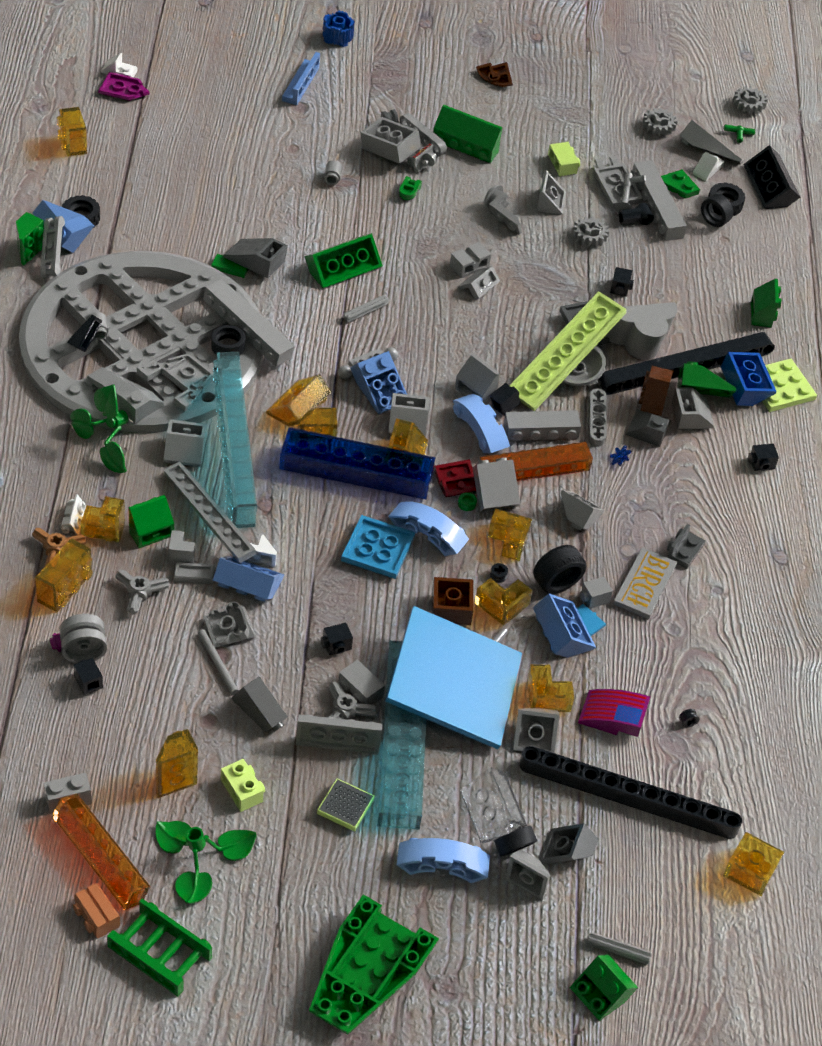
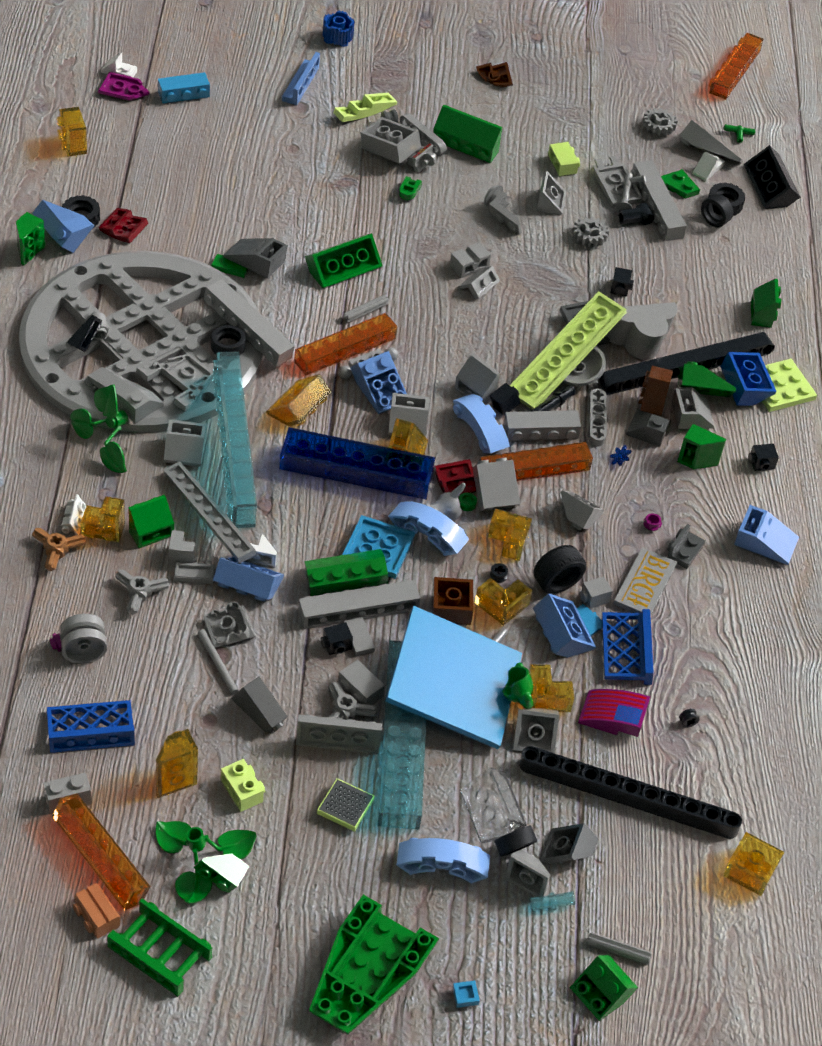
clear yellow brick [35,538,93,612] -> none
light grey plate [40,216,65,279] -> none
black brick [73,658,103,695] -> none
clear yellow slope [299,408,337,437] -> none
light grey brick [324,161,342,185] -> none
light grey gear [733,86,768,114] -> none
none -> blue fence [47,700,135,753]
none -> dark red slope [99,208,148,243]
none -> dark azure brick [158,72,210,104]
none -> slope [193,854,249,893]
none -> clear orange brick [294,313,397,376]
none -> light grey brick [298,580,420,629]
none -> green slope [304,549,388,596]
none -> yellowish green slope [333,93,397,122]
none -> light grey tile [344,617,375,656]
none -> light grey animal [425,483,466,521]
none -> dark azure plate [452,981,480,1008]
none -> green piece [502,662,534,709]
none -> black pin [530,385,576,412]
none -> clear light blue pin [530,891,576,911]
none -> blue fence [602,609,654,685]
none -> magenta plate [643,513,662,531]
none -> green slope [677,424,726,470]
none -> clear orange brick [709,33,764,100]
none -> medium blue slope [734,505,799,565]

